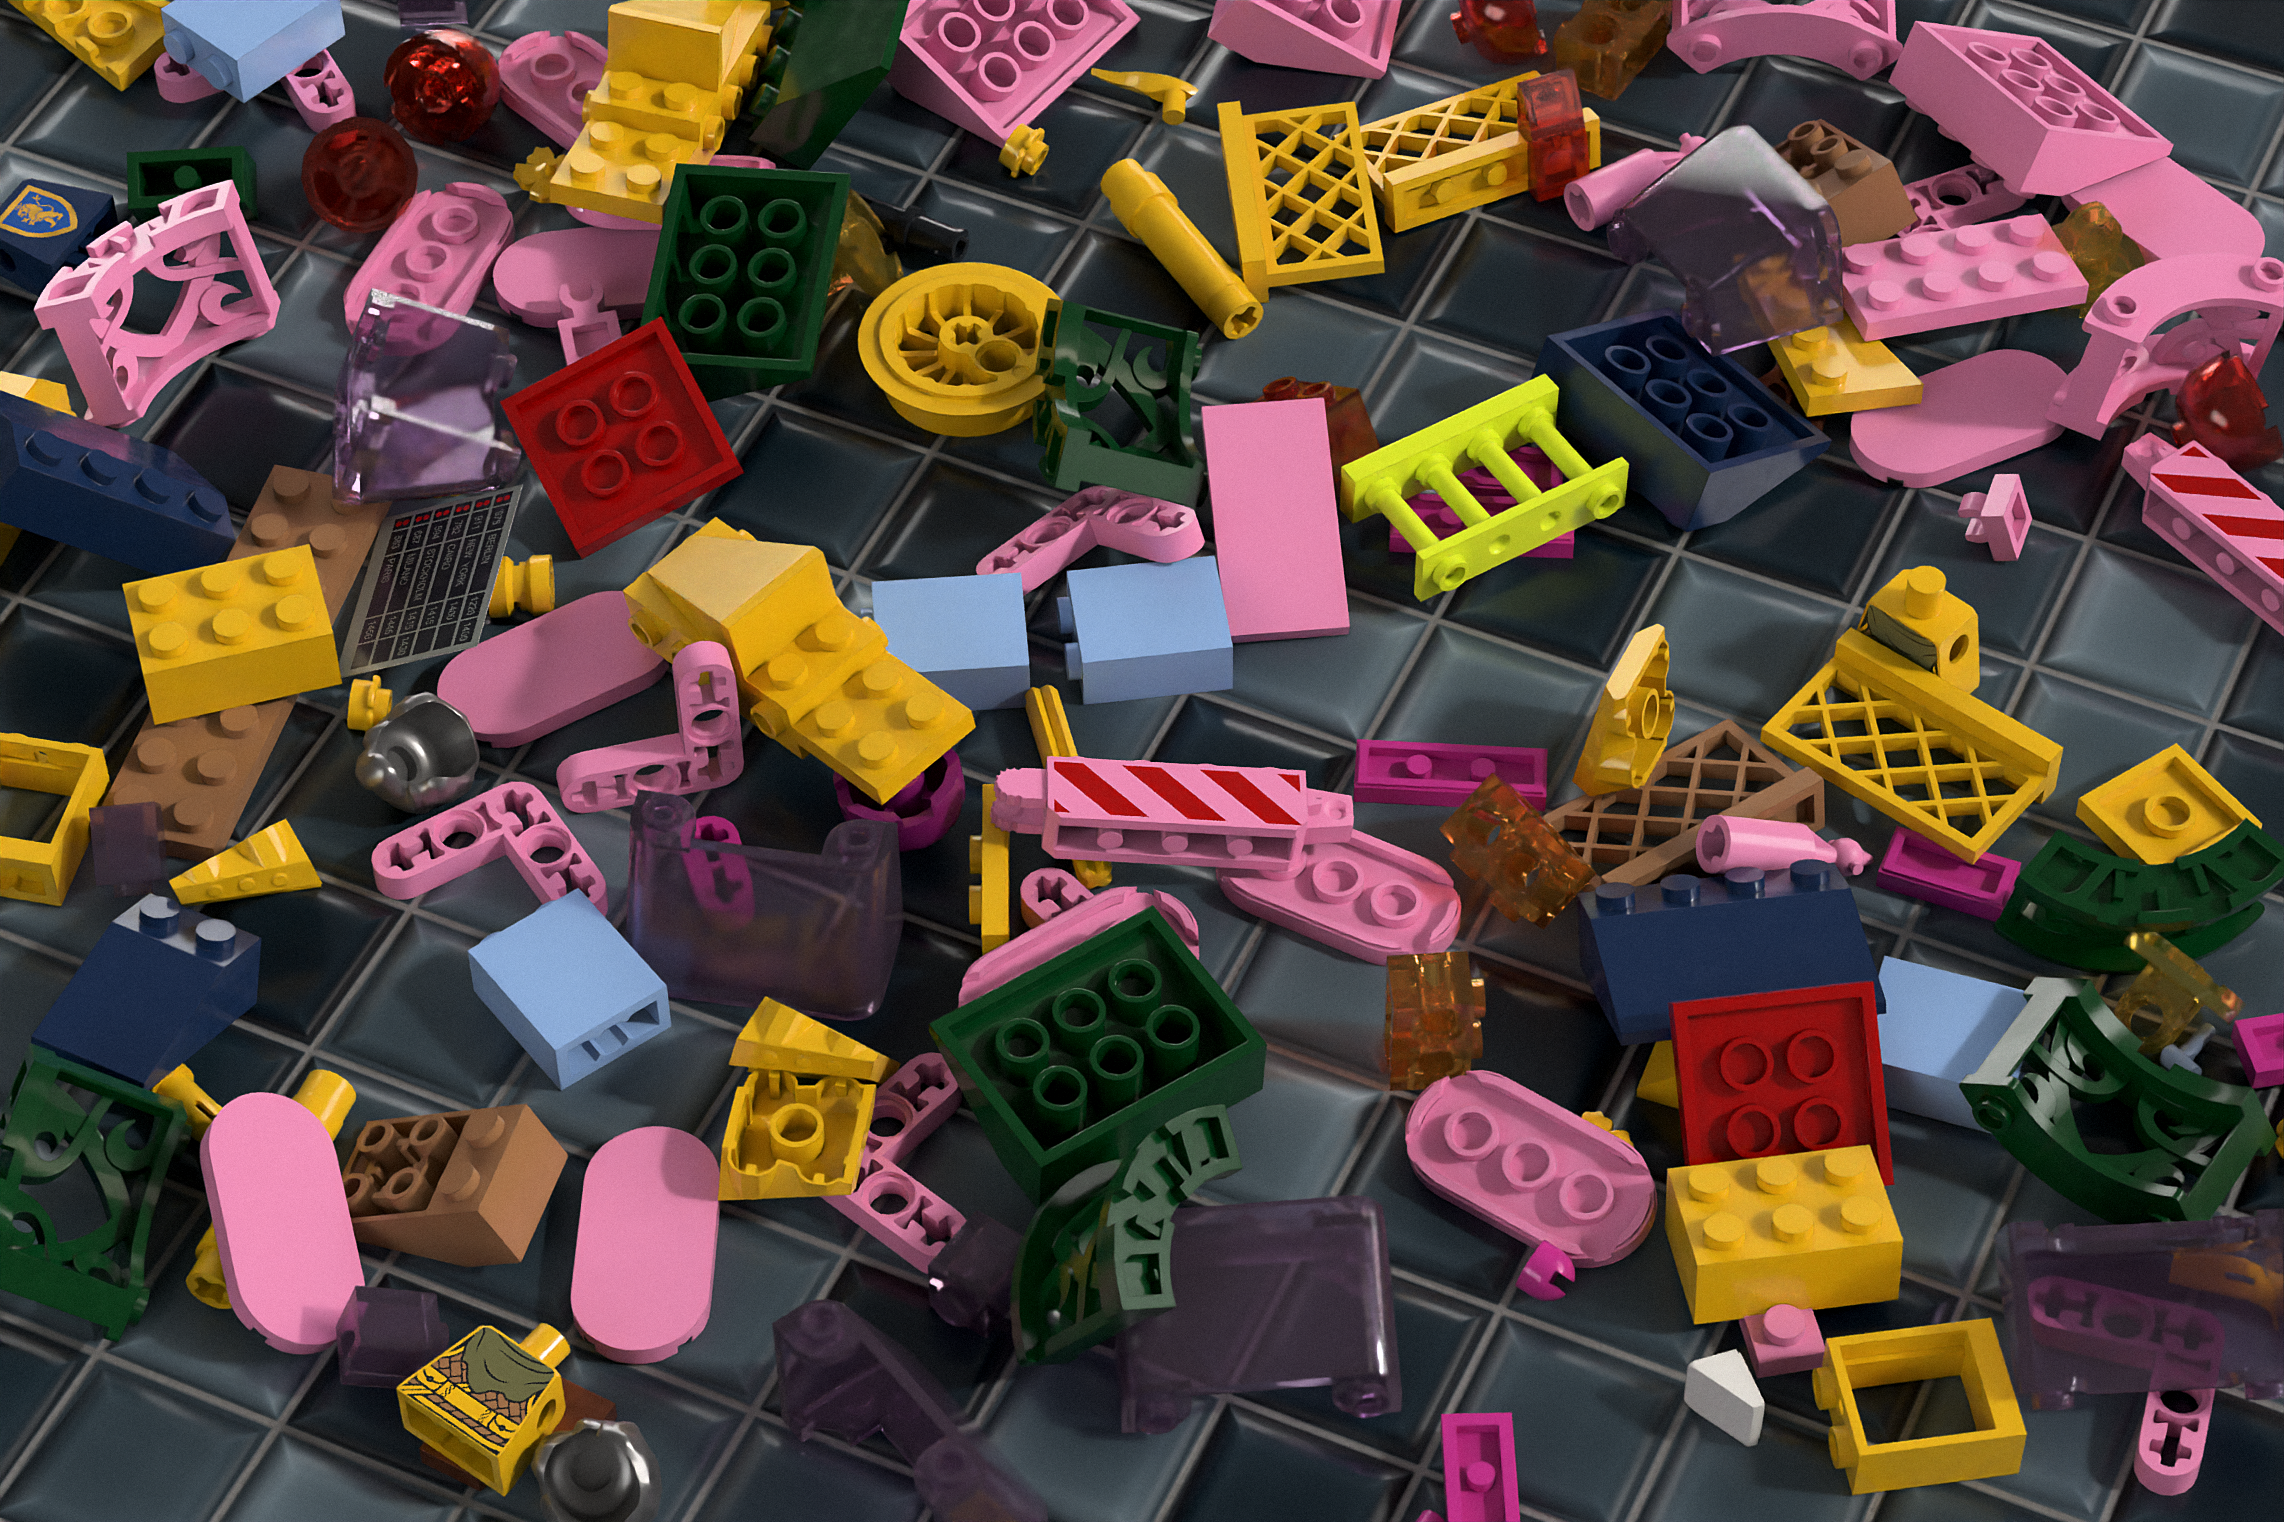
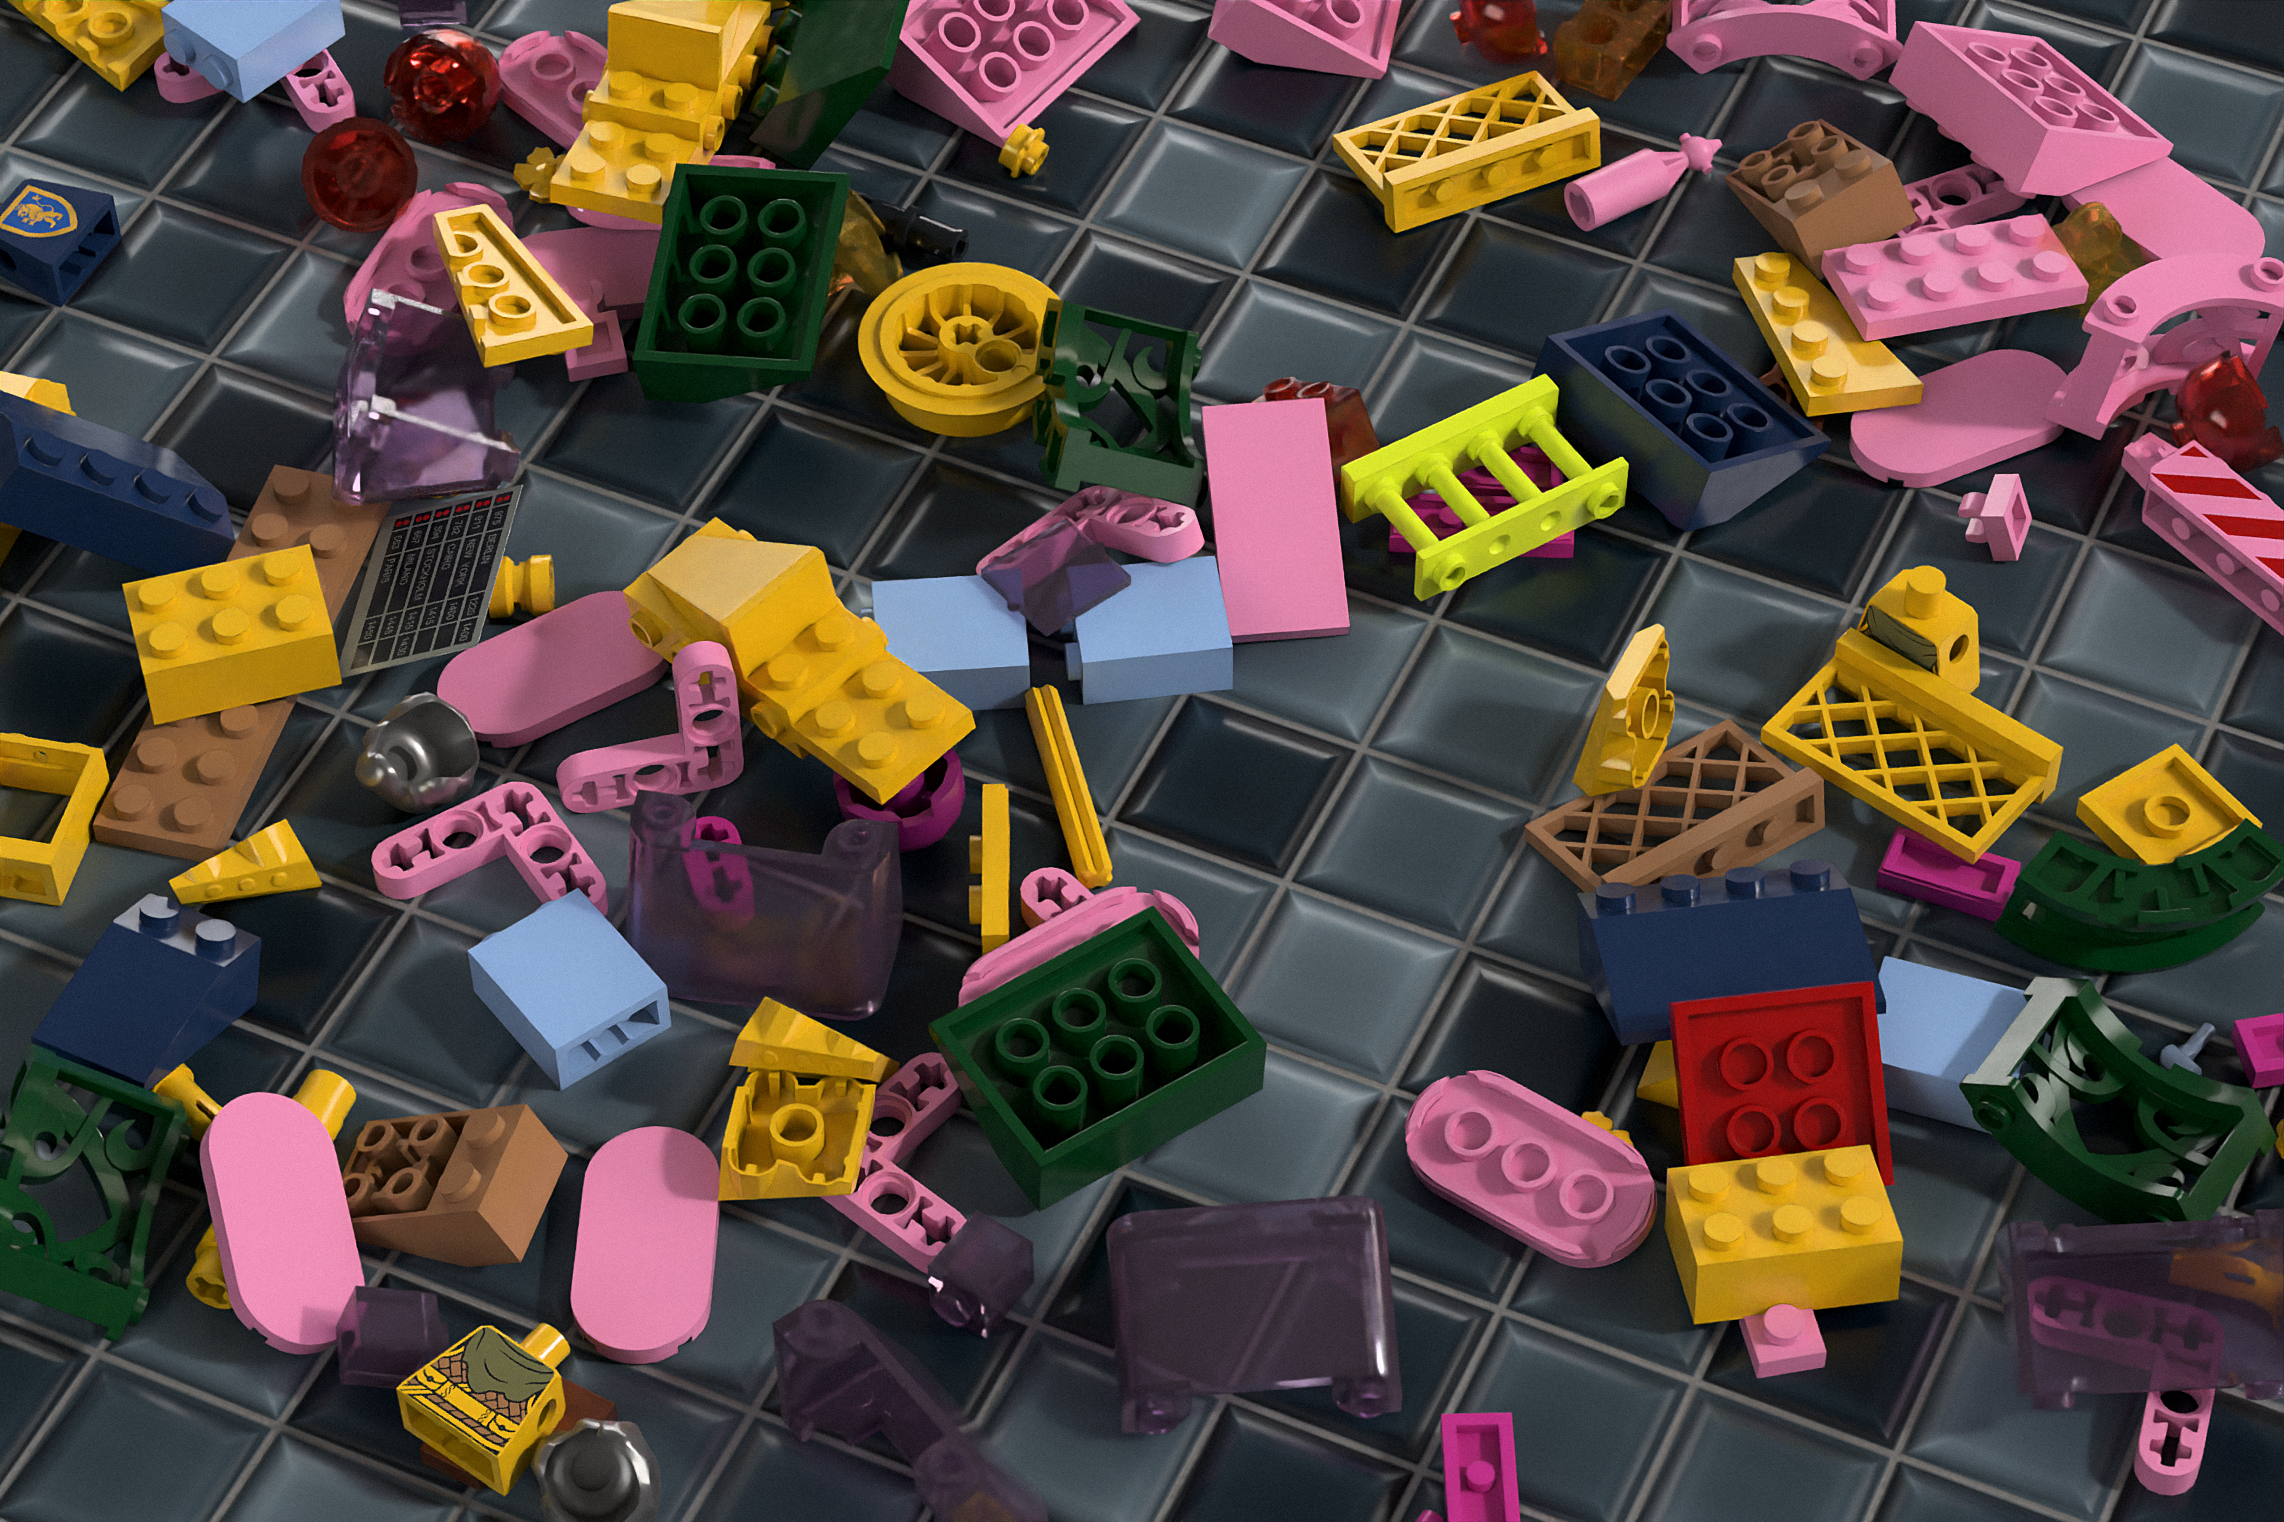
bright pink fence [34,179,281,428] -> none
clear purple brick [89,801,169,899] -> none
dark green brick [127,145,258,254] -> none
yellow plate [347,675,393,733] -> none
red plate [500,317,744,559] -> none
bright pink hinge [990,756,1354,871] -> none
dark green fence [1011,1104,1243,1367] -> none
yellow bar [1091,68,1198,125] -> none
yellow piece [1100,159,1263,339] -> none
bright pink tile [1216,829,1461,967] -> none
yellow fence [1217,101,1385,303] -> none
dark pink tile [1353,739,1548,812] -> none
clear orange brick [1383,951,1486,1091] -> none
clear orange brick [1439,773,1597,930] -> none
dark pink hinge [1515,1240,1575,1301] -> none
clear red slope [1517,68,1590,202] -> none
windscreen [1606,123,1843,356] -> none
white slope [1684,1349,1765,1447] -> none
bright pink wheel [1696,815,1873,877] -> none
yellow window [1812,1318,2027,1495] -> none
clear yellow tile [2114,932,2246,1054] -> none
none -> yellow wing [433,203,594,368]
none -> clear purple piece [981,518,1131,637]

